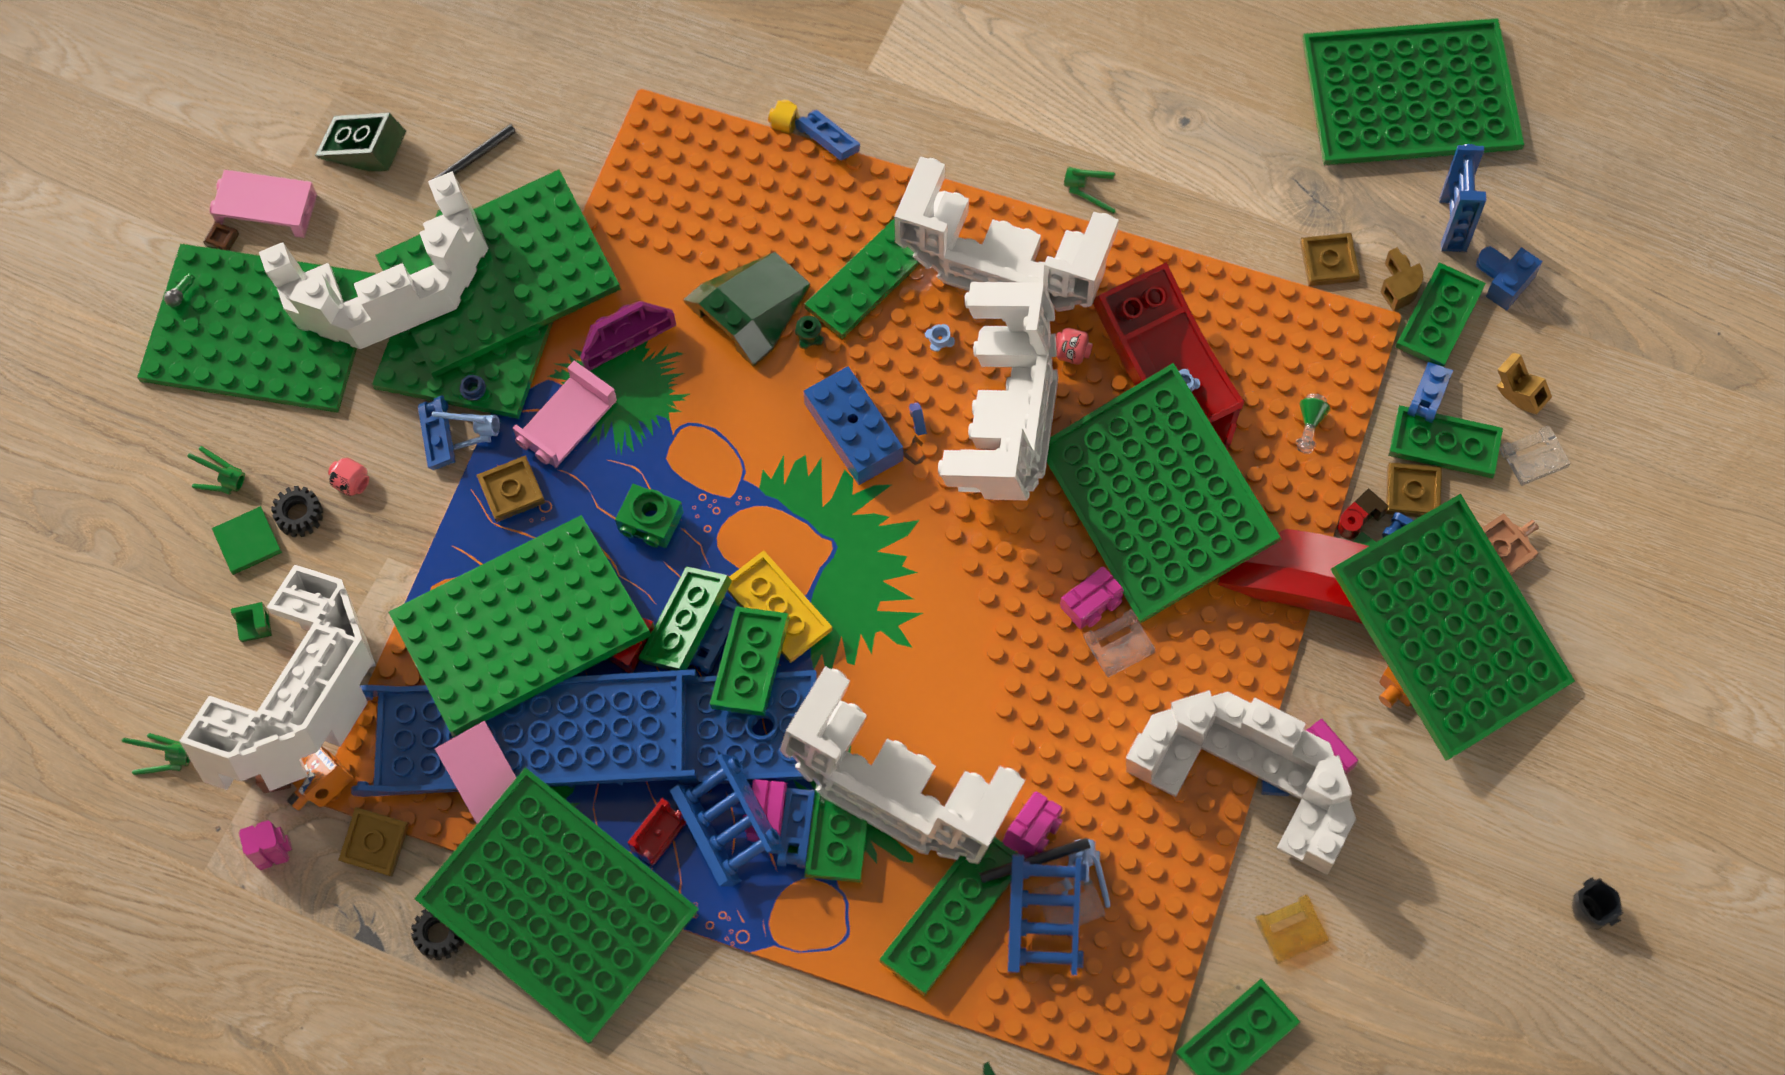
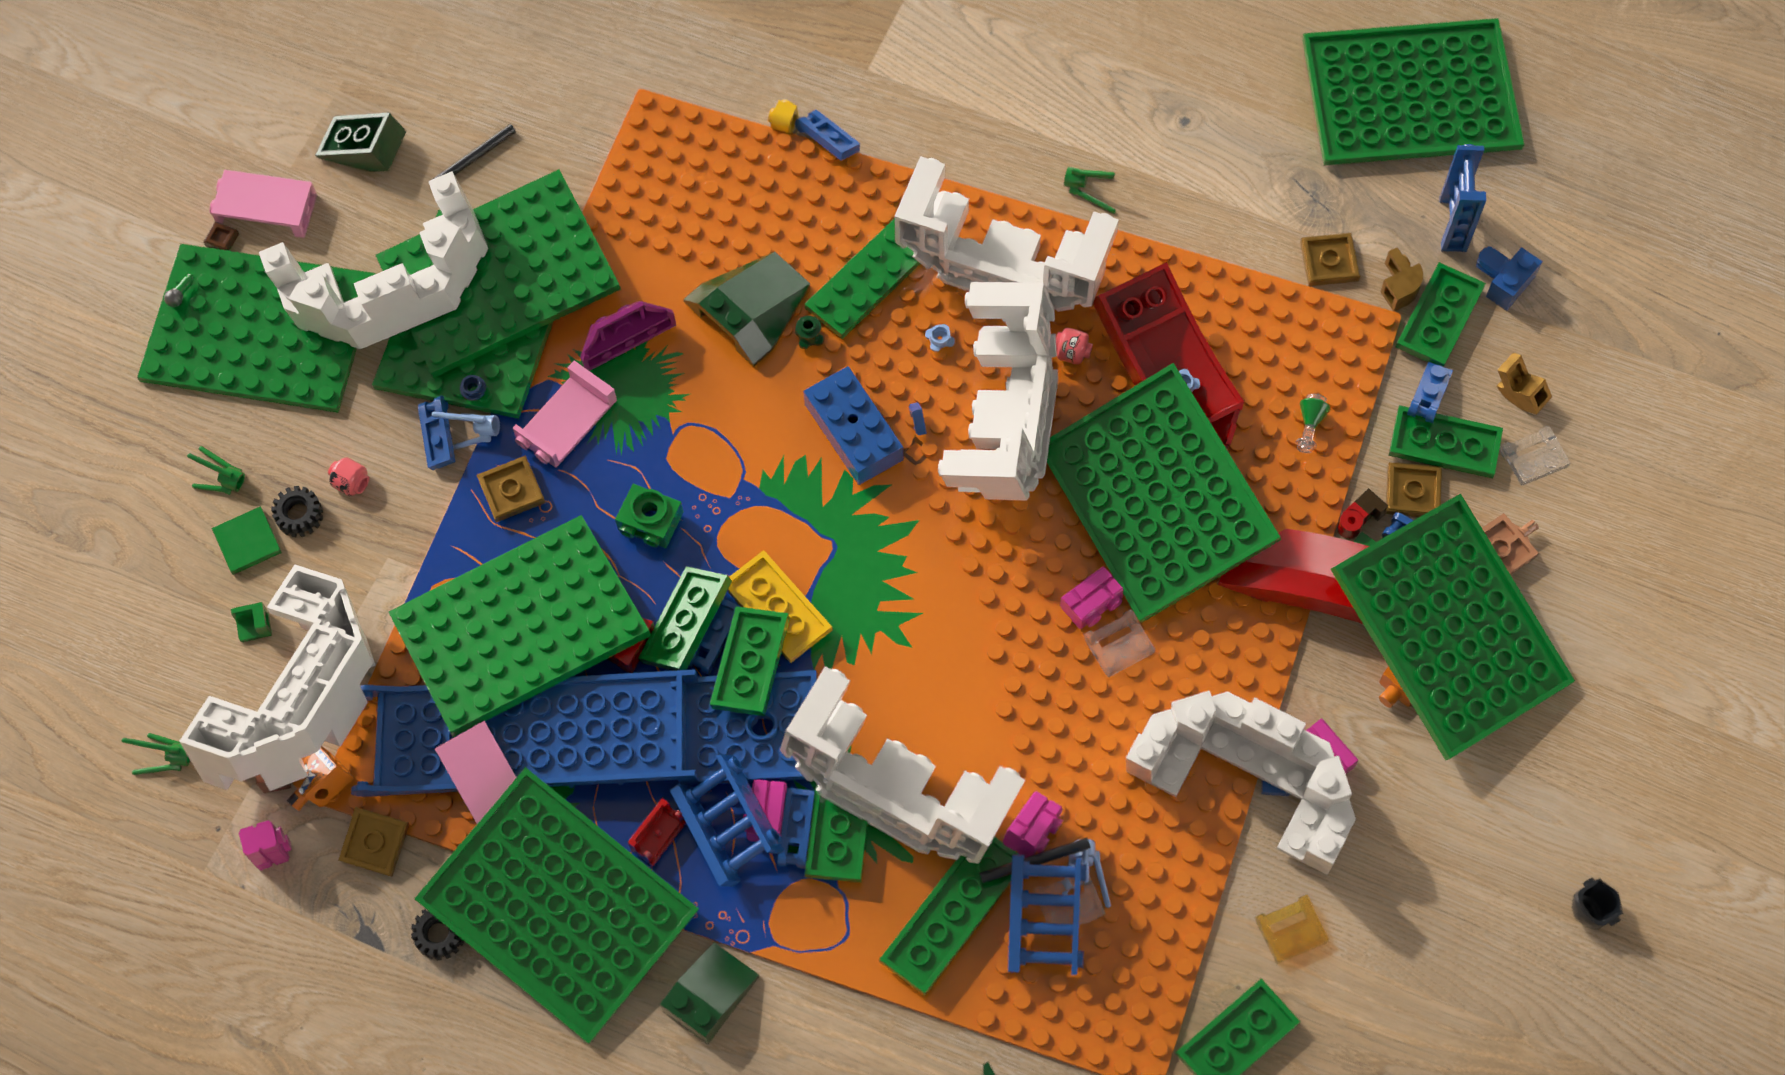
none -> dark green slope [660,942,760,1045]

